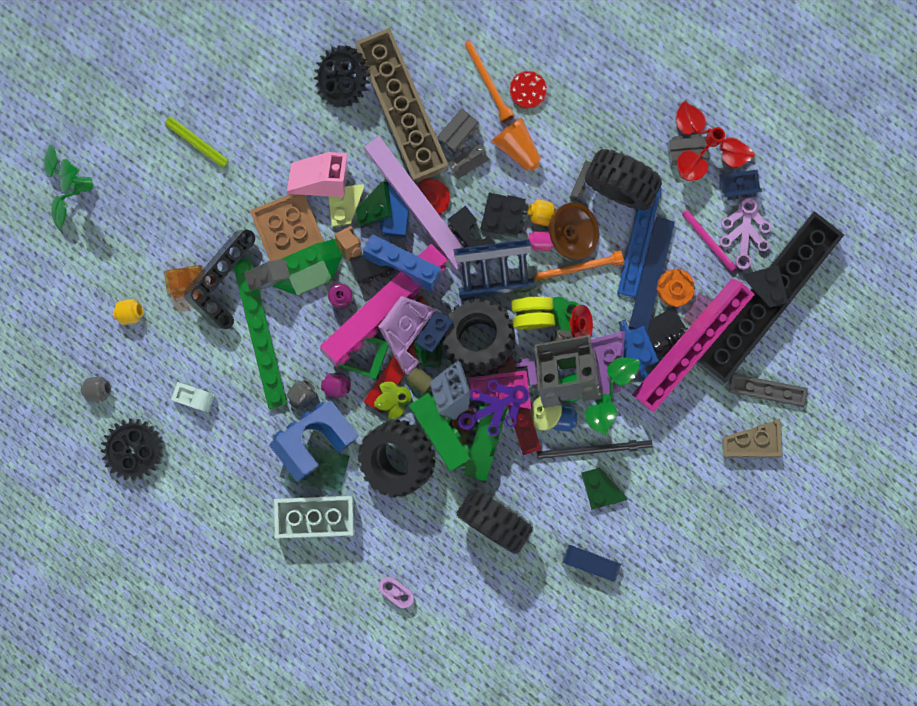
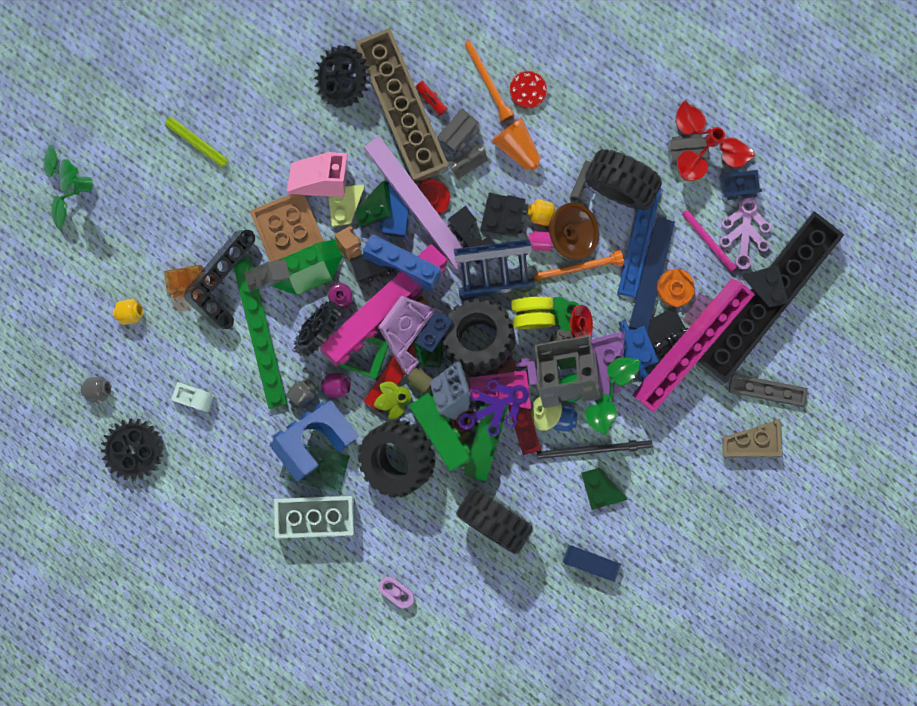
none -> black gear [294,300,341,358]
none -> red pin [415,80,448,116]

